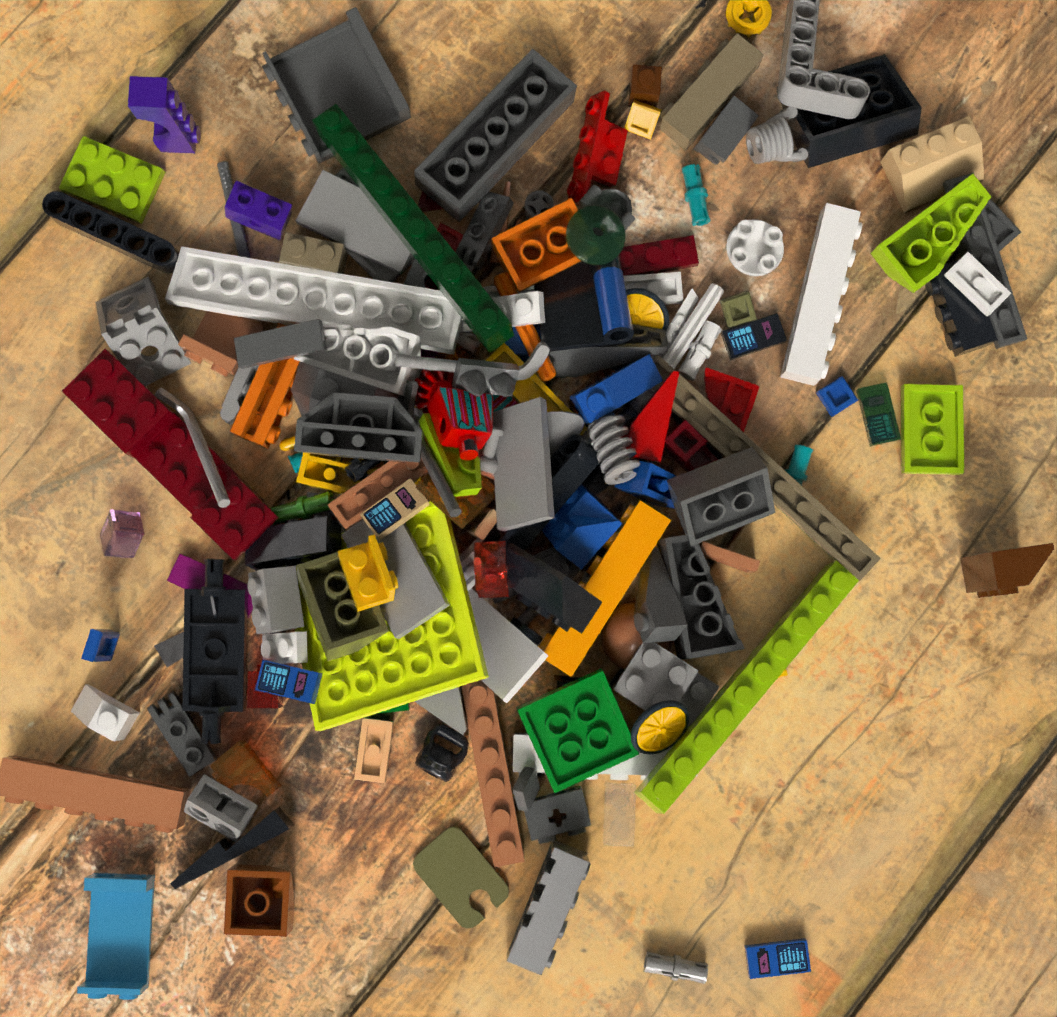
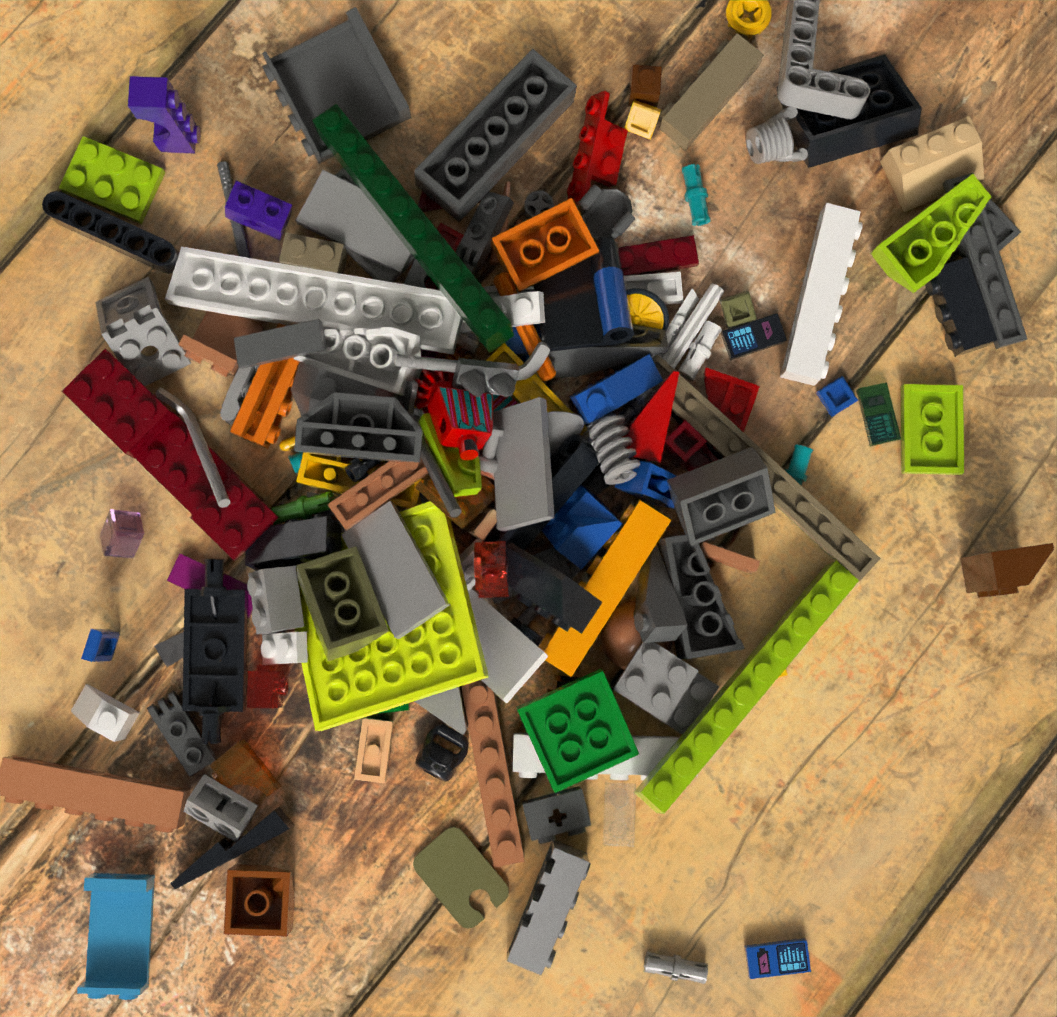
tile [255,660,323,704] -> none
yellow bracket [338,534,398,612] -> none
tile [360,478,430,541] -> none
dark grey tile [512,766,540,812] -> none
clear green dish [566,206,626,265] -> none
yellow wheel [631,700,689,755] -> none
dark grey hinge [693,96,759,165] -> none
white dish [726,219,784,276] -> none
white plate [944,252,1011,316] -> none

